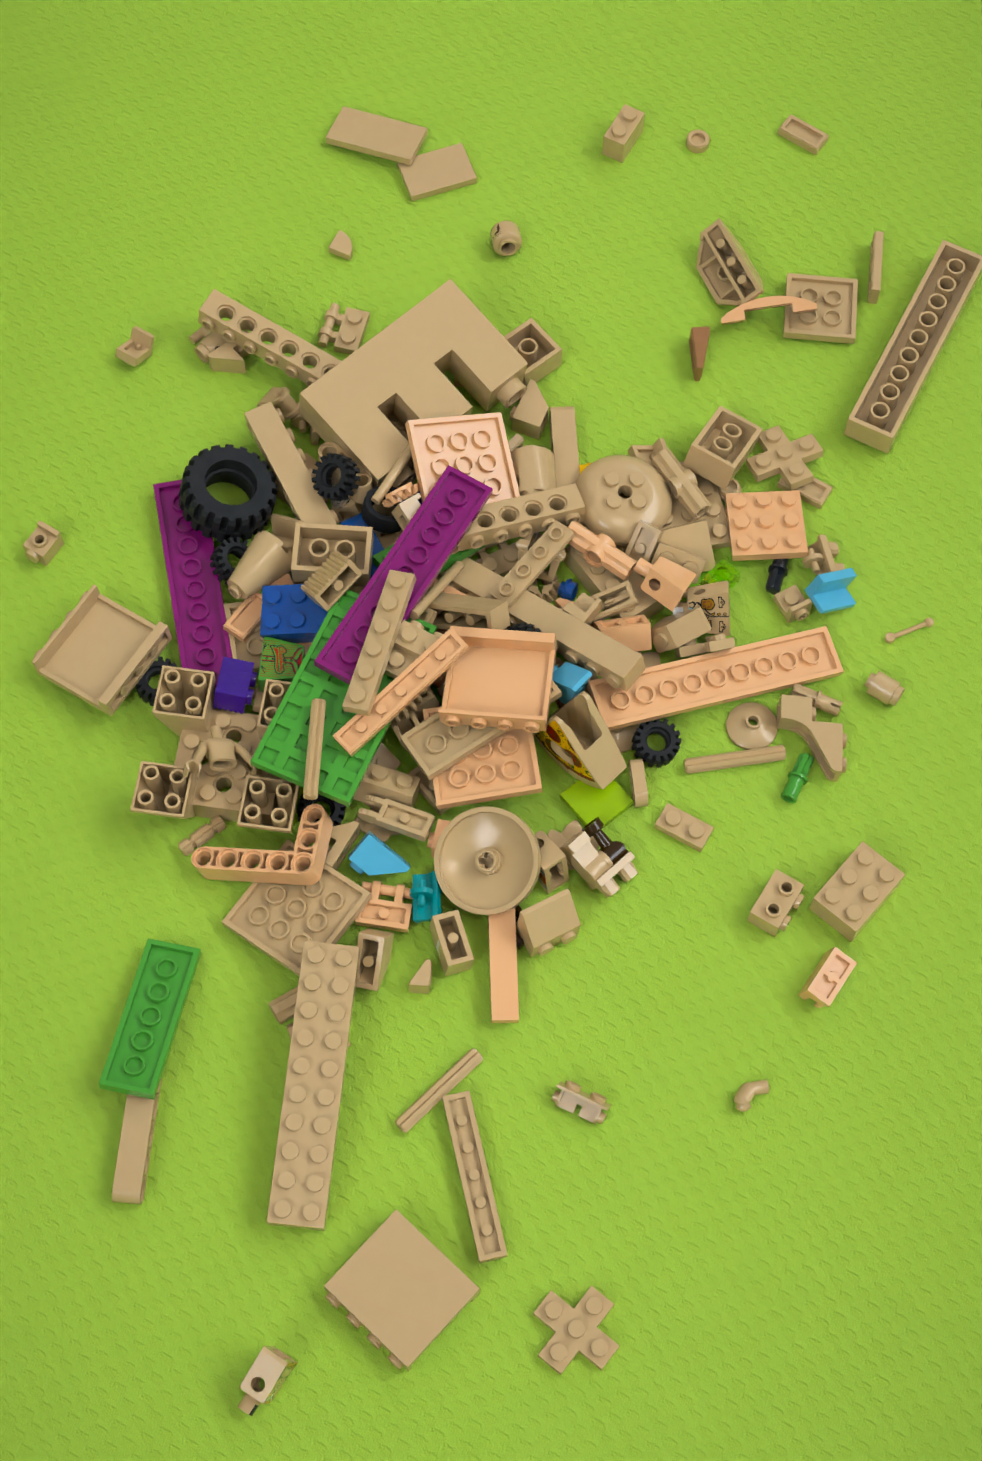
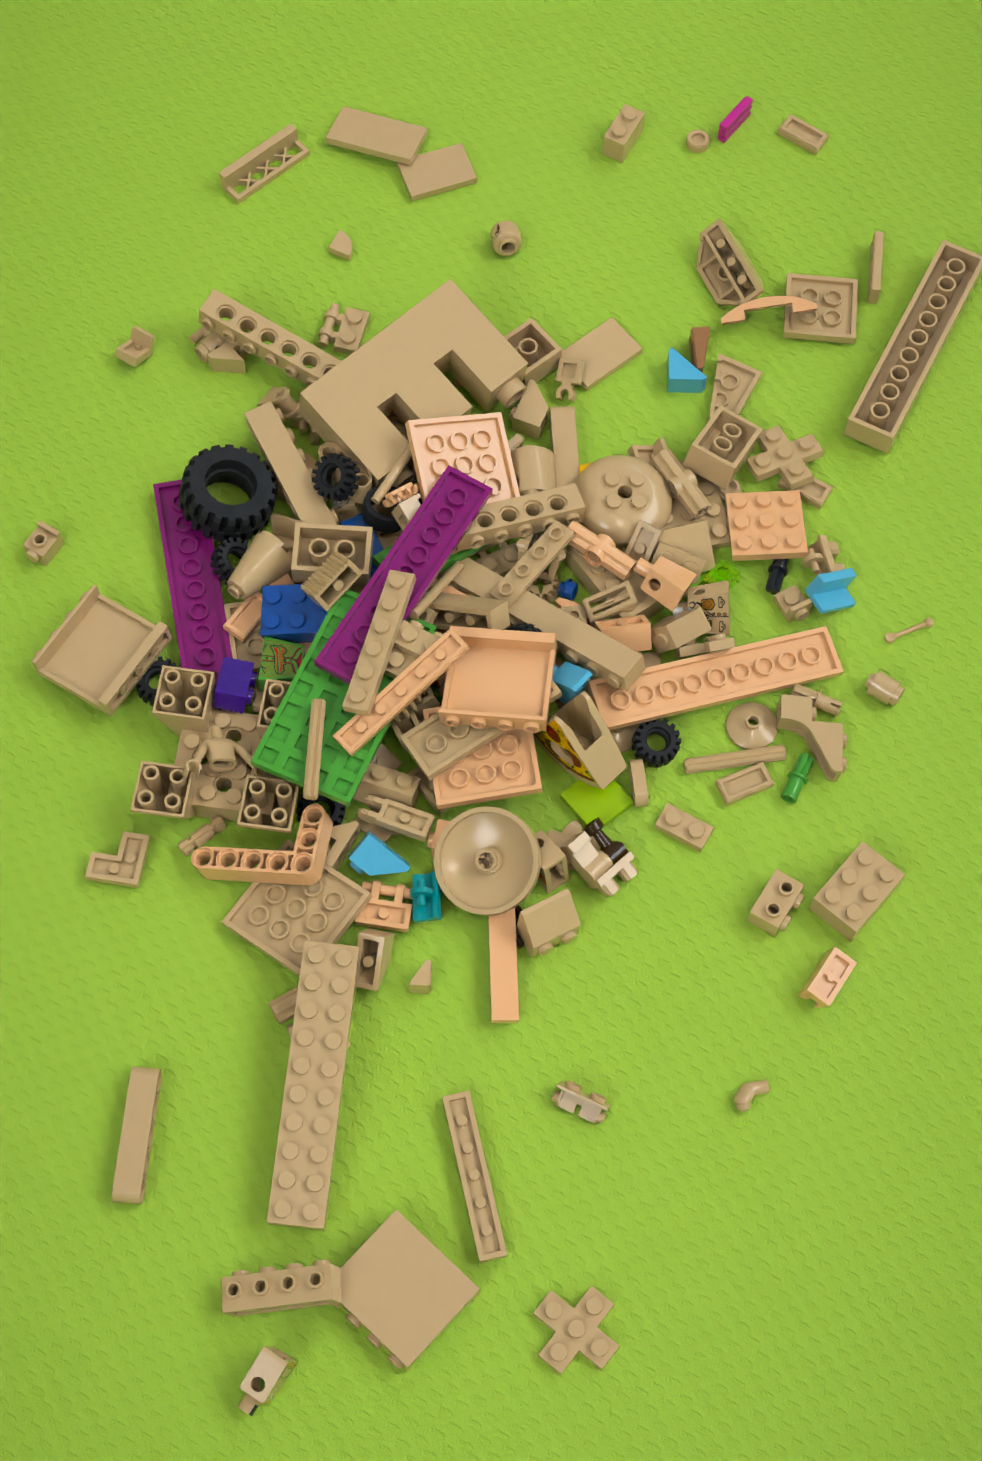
bright green plate [99,938,201,1100] -> none
tan axle [395,1048,483,1133] -> none
tan brick [429,909,474,976] -> none
tan panel [563,592,603,625] -> none
none -> tan plate [85,831,151,888]
none -> tan fence [219,124,310,204]
none -> tan brick [222,1260,342,1317]
none -> tan plate [556,357,585,402]
none -> tan tile [562,317,643,391]
none -> medium azure slope [667,348,707,393]
none -> tan wing [708,353,762,421]
none -> tan tile [715,762,774,806]
none -> dark pink tile [718,96,753,143]

